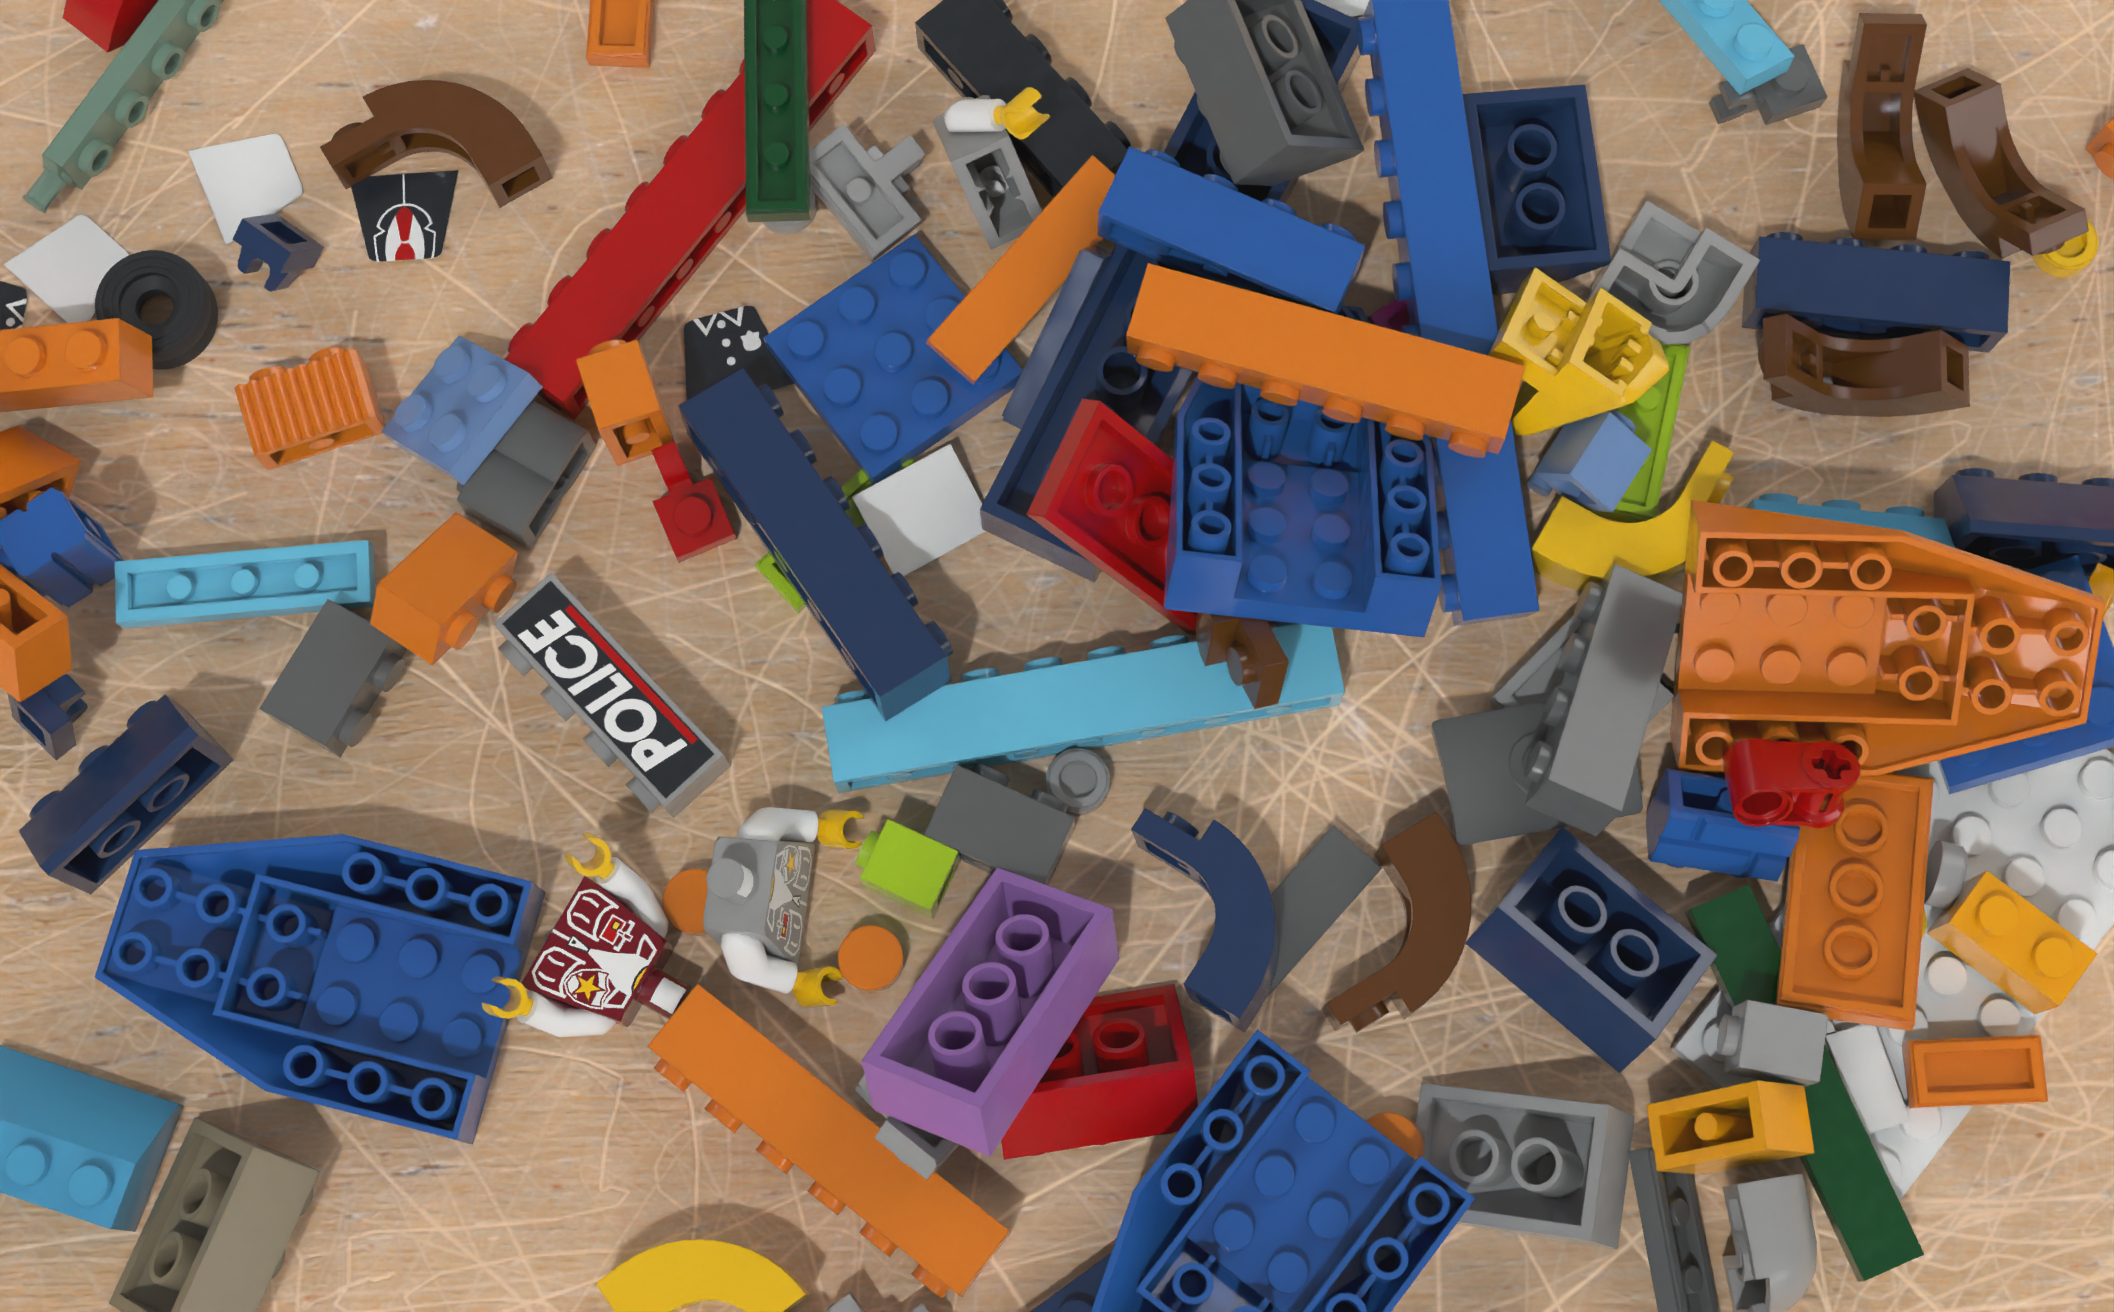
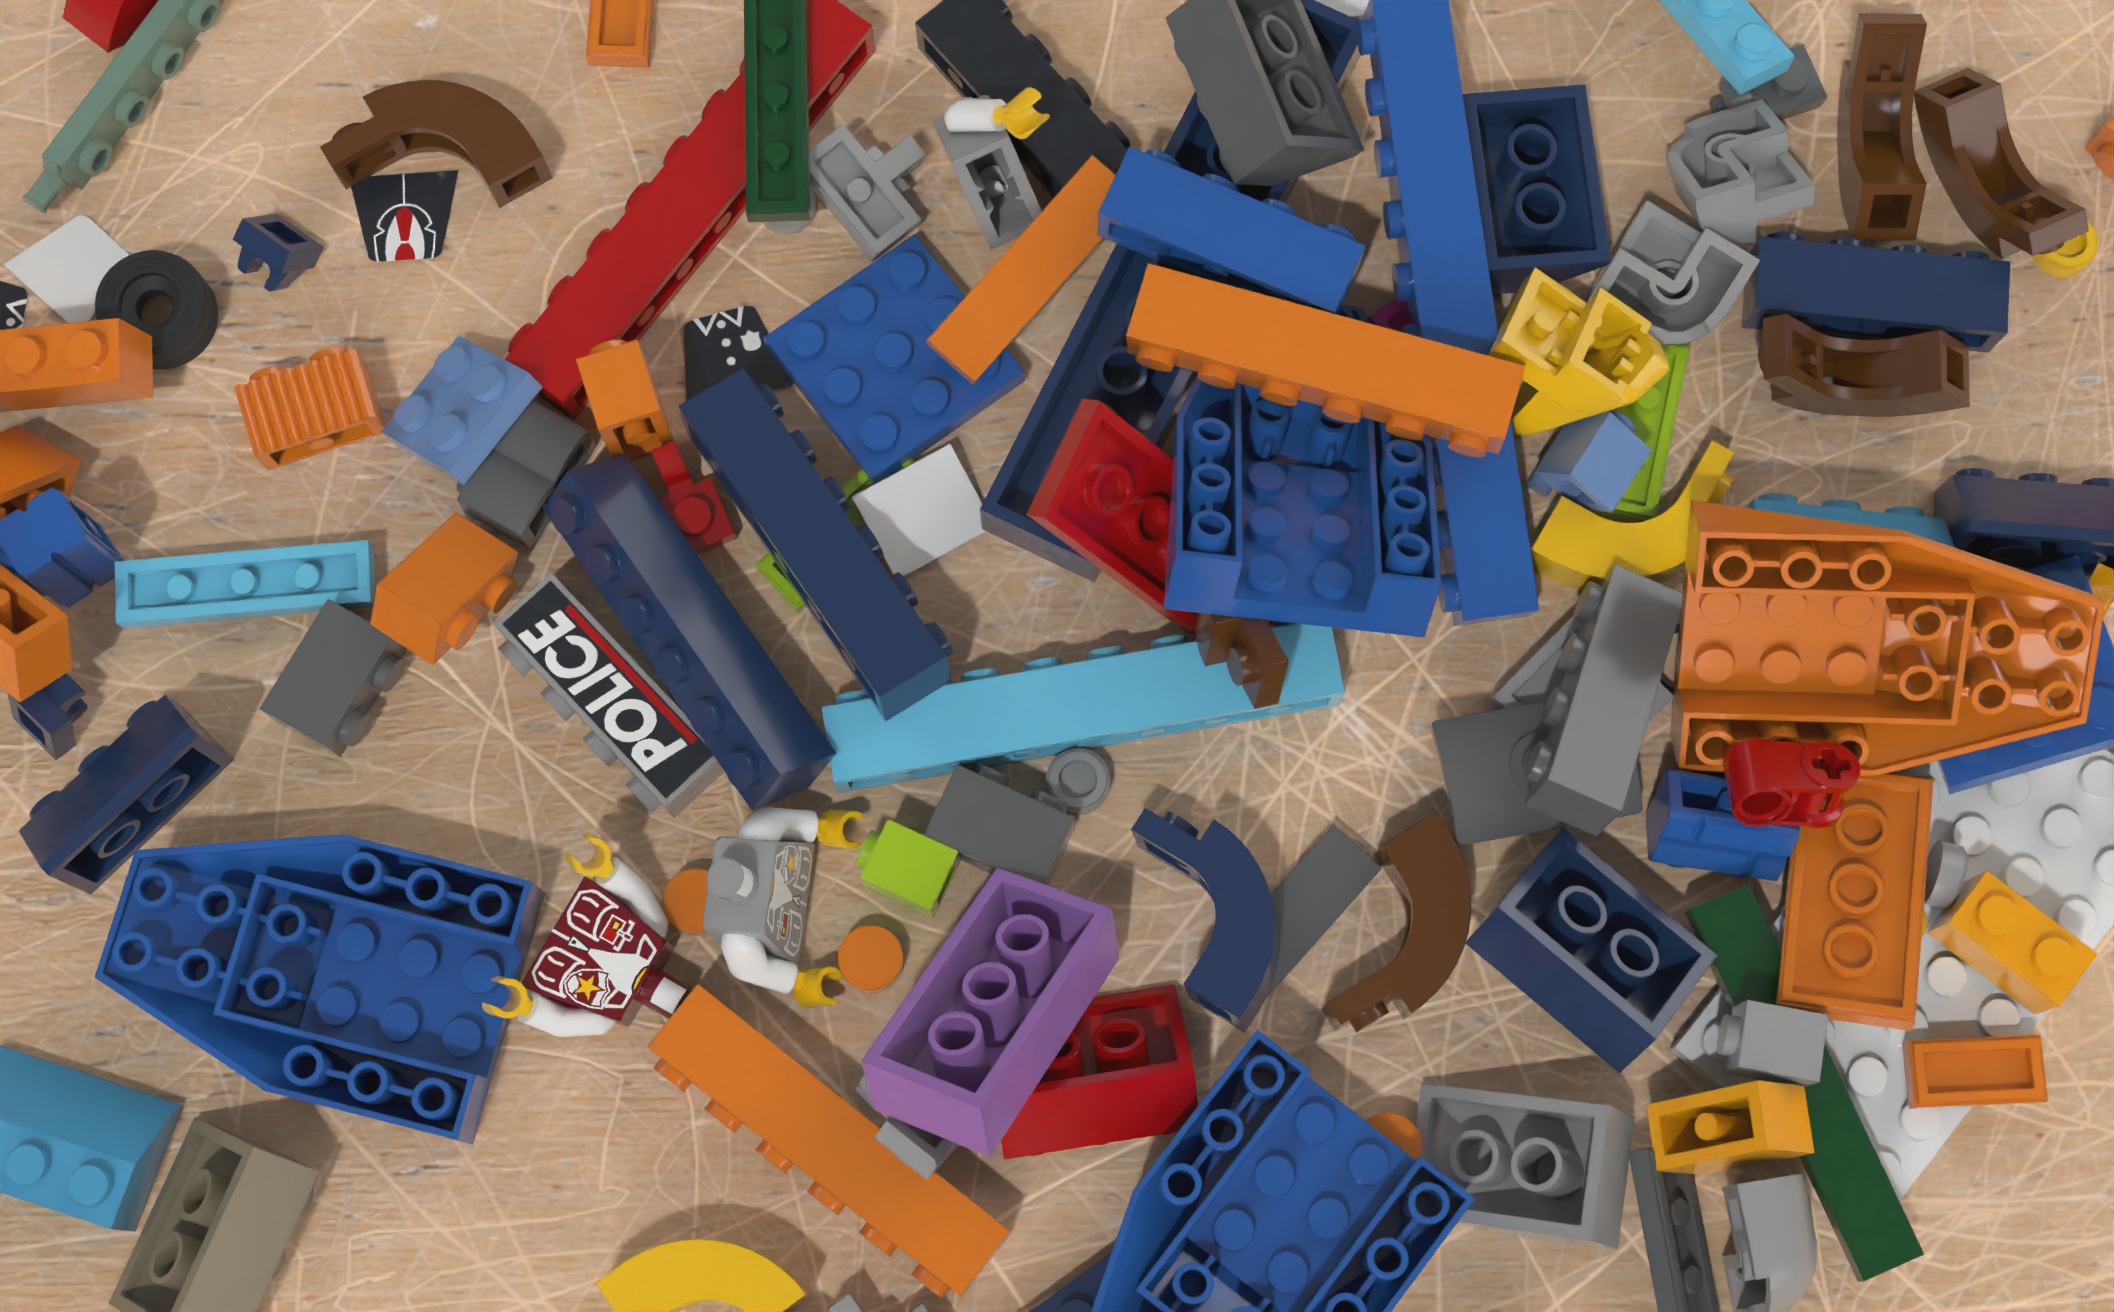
white sticker [188,134,303,245] -> none
dark blue tile [1002,244,1114,429] -> none
white sticker [1826,1024,1911,1134] -> none
none -> dark blue brick [543,454,836,811]
none -> light grey brick [1666,99,1815,245]

